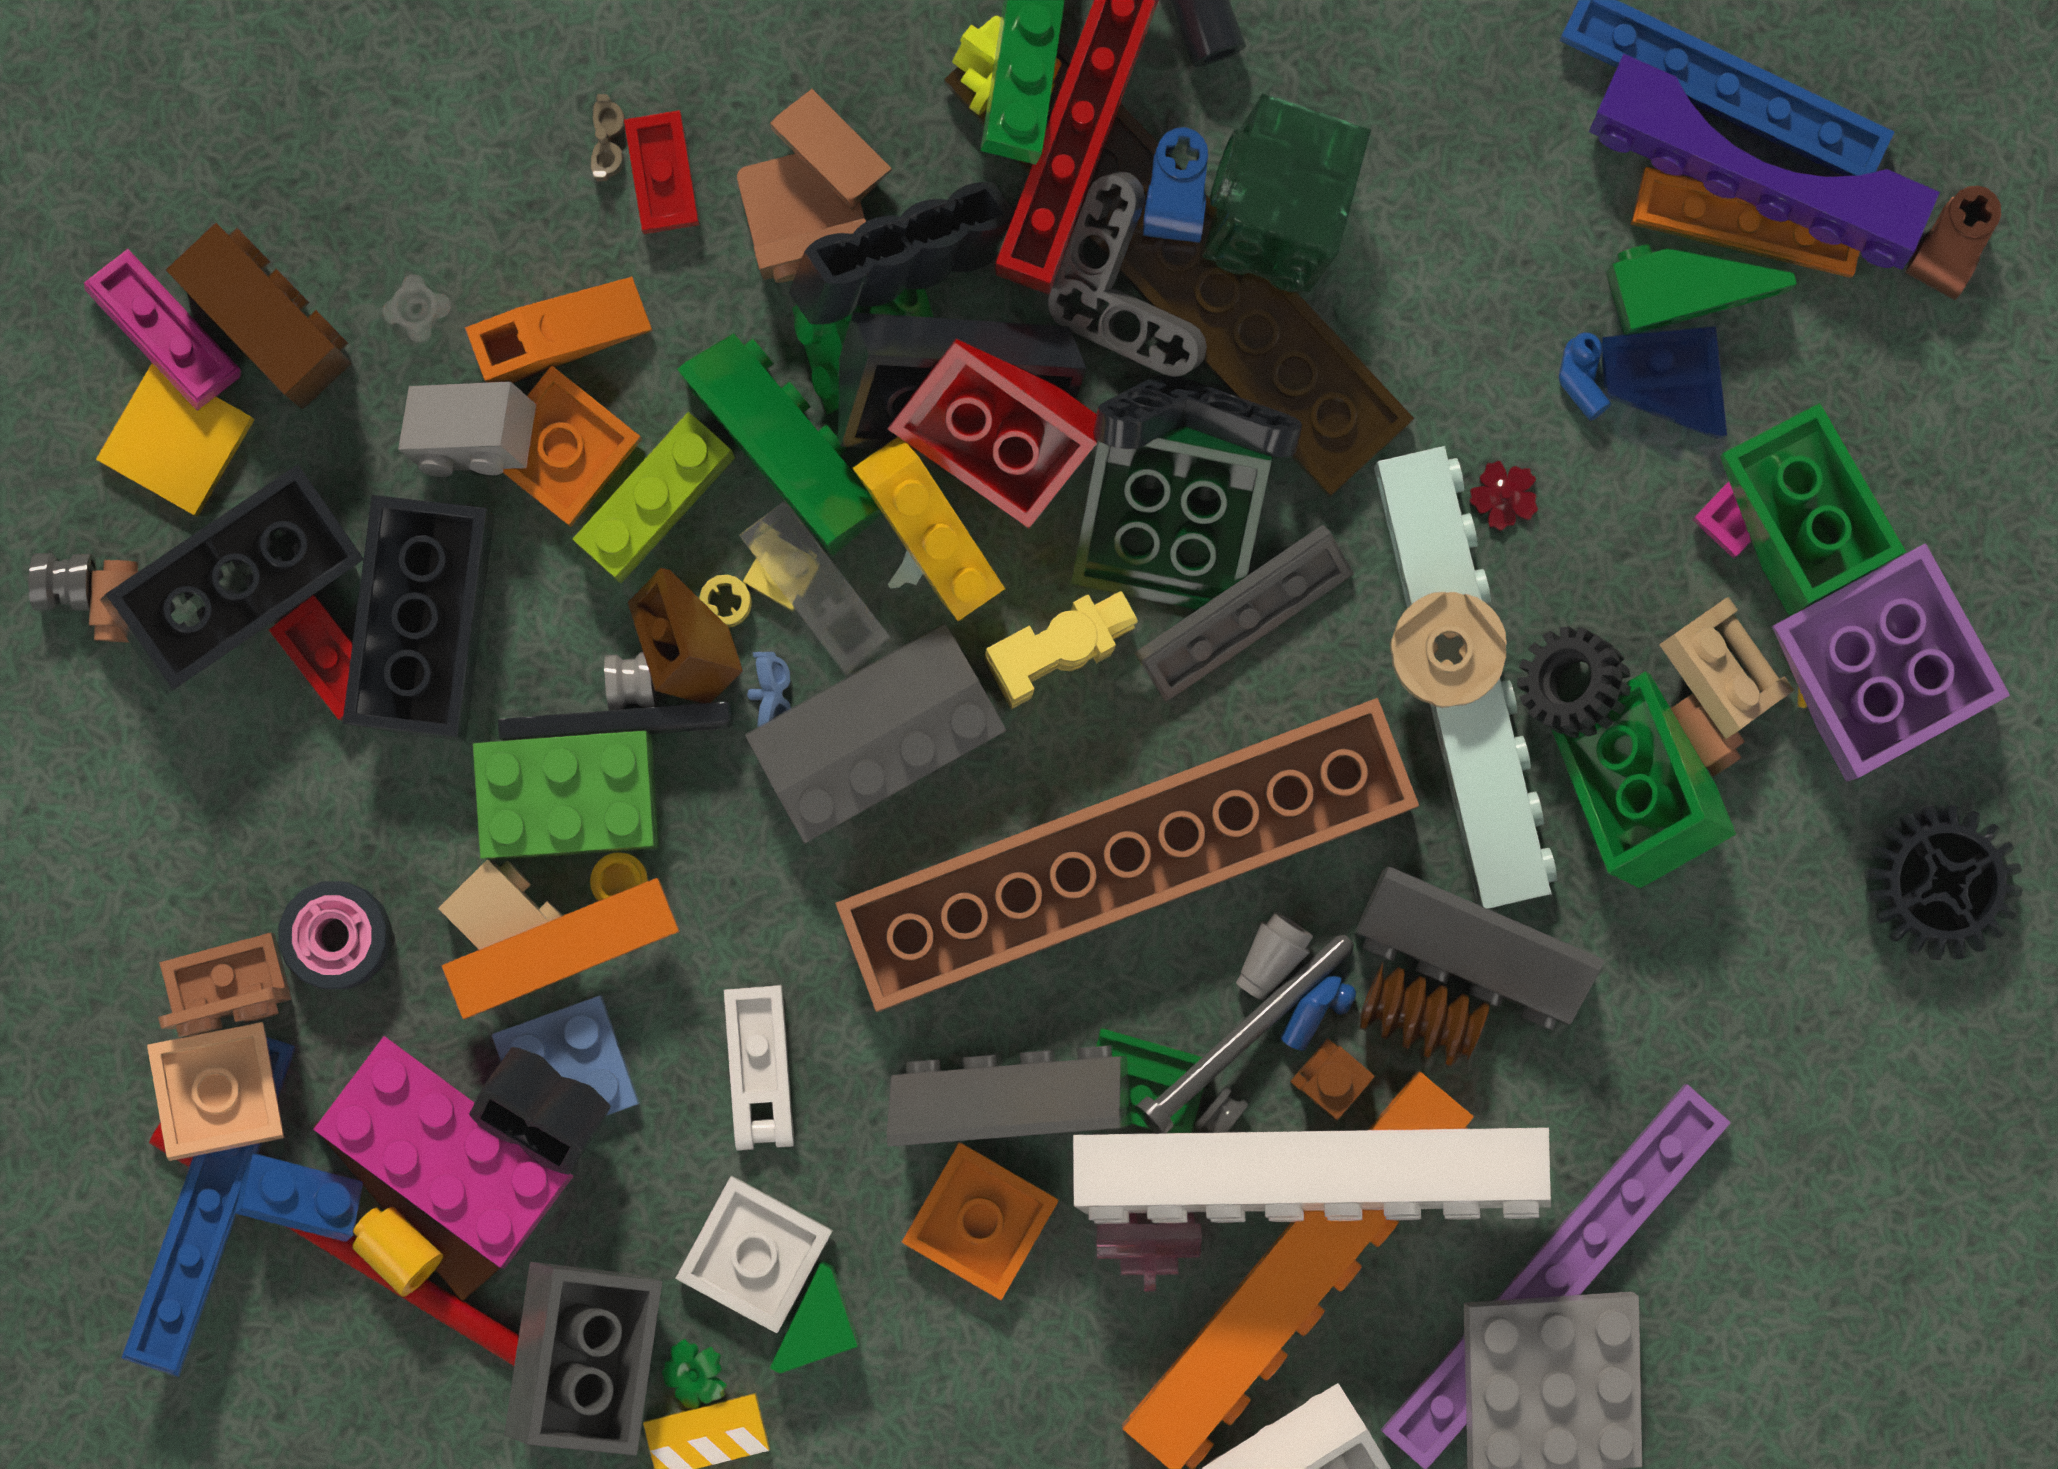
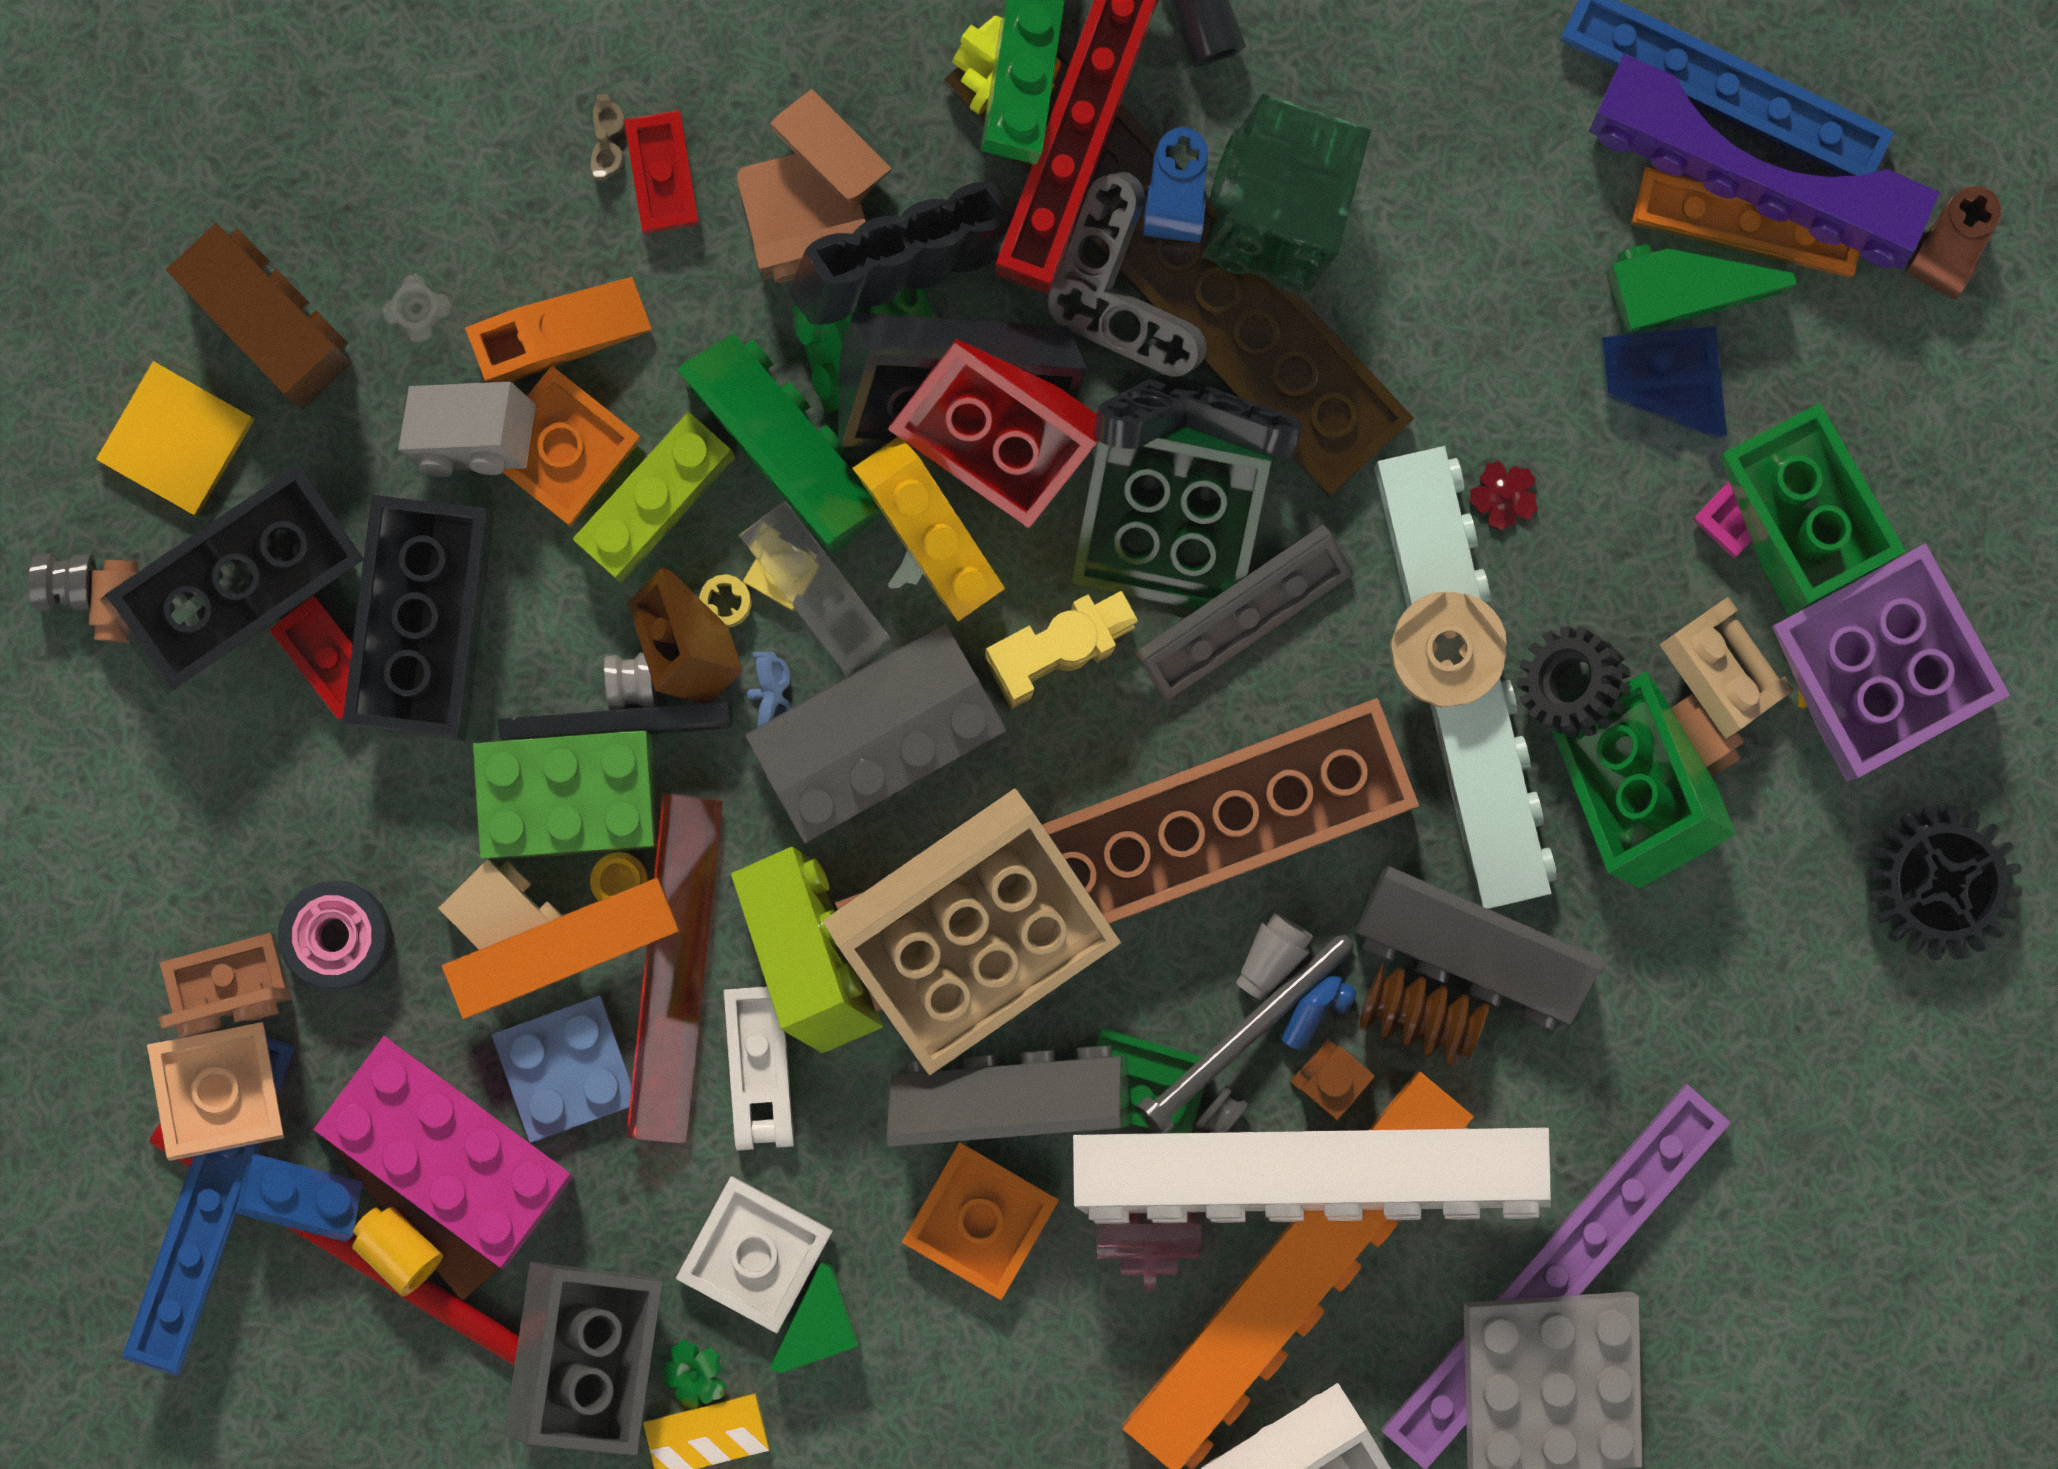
dark pink tile [84,249,241,411] -> none
black brick [469,1047,611,1175] -> none
blue arm [1558,332,1612,421] -> none
none -> clear red tile [626,794,723,1144]
none -> lime wedge [731,846,883,1053]
none -> tan slope [823,788,1121,1076]

